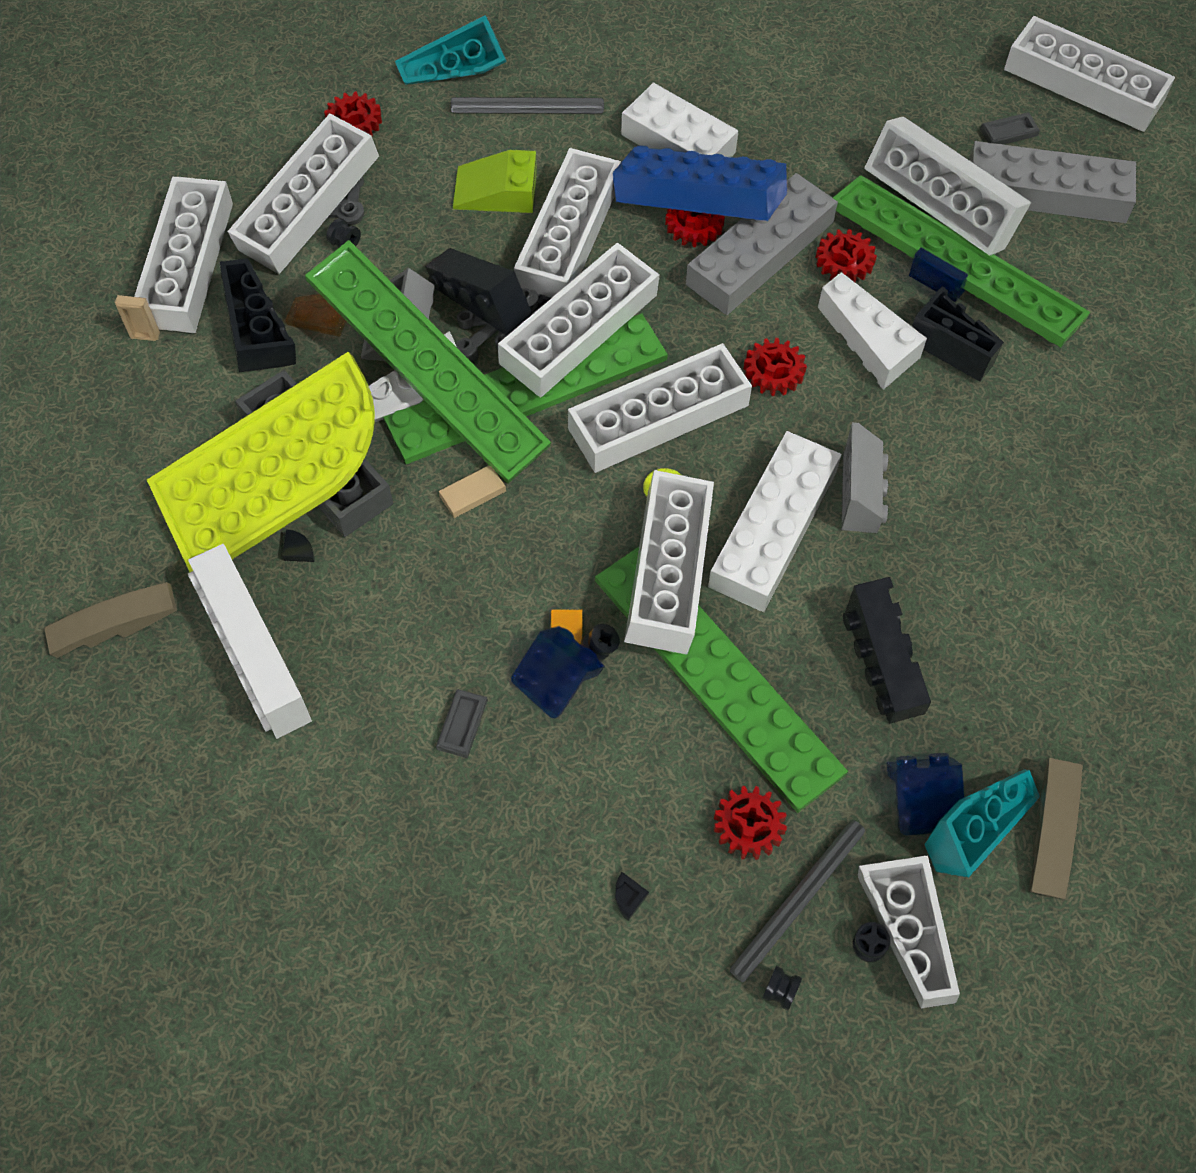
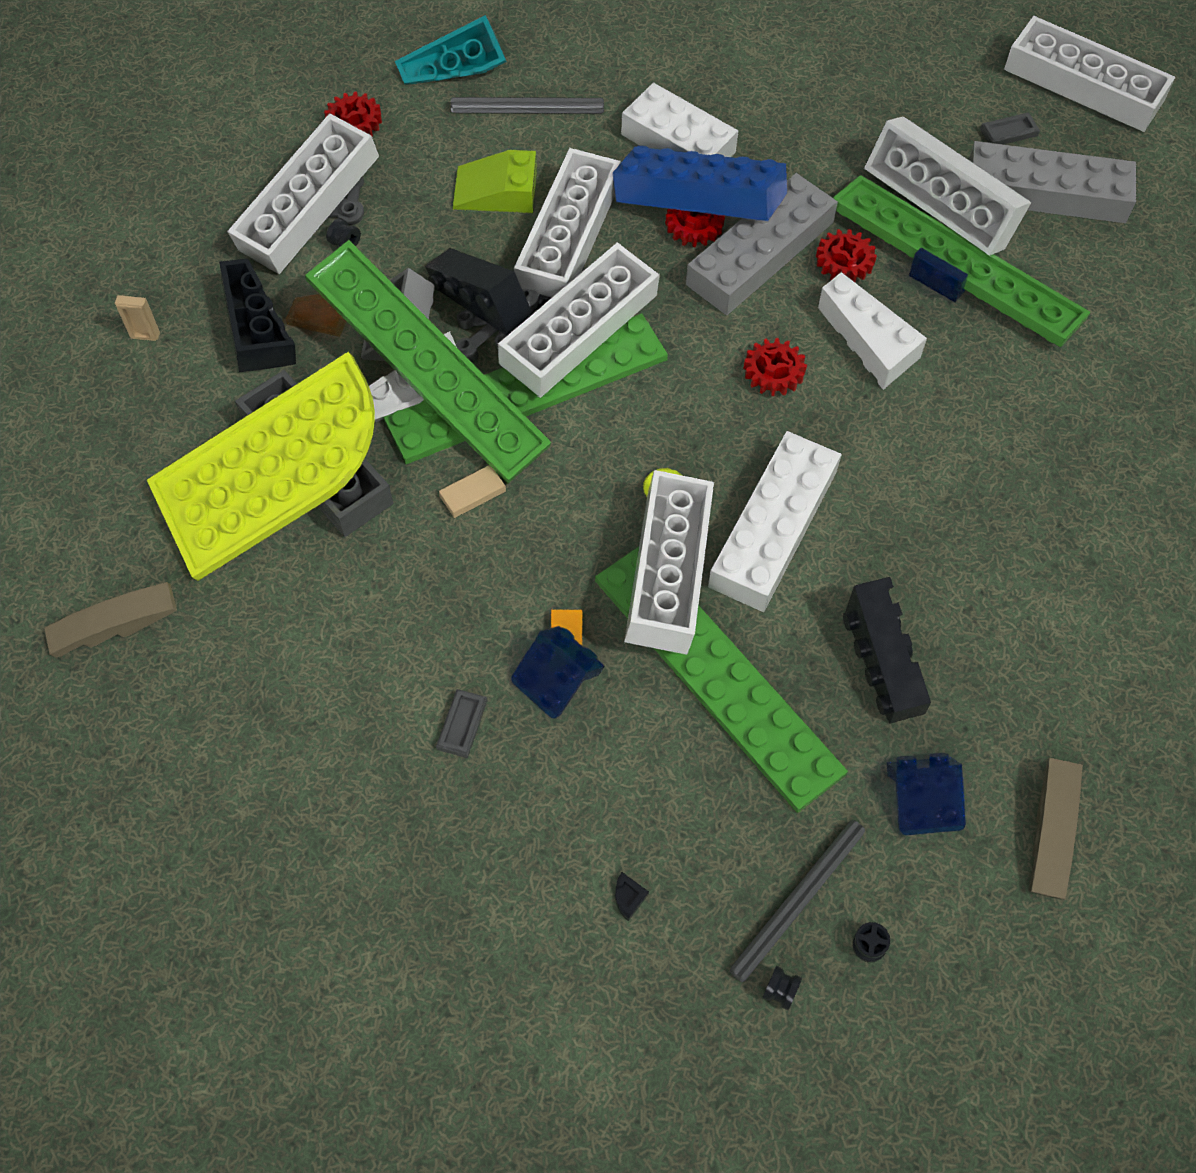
white brick [134,177,233,333] -> none
white brick [188,543,312,739] -> none
black tile [282,529,315,562] -> none
white brick [568,343,752,473] -> none
black wheel [580,623,620,662] -> none
red gear [714,786,787,860] -> none
light grey slope [842,422,888,533] -> none
white wedge [858,855,960,1008] -> none
black wedge [912,286,1004,382] -> none
teal wedge [924,769,1040,878] -> none

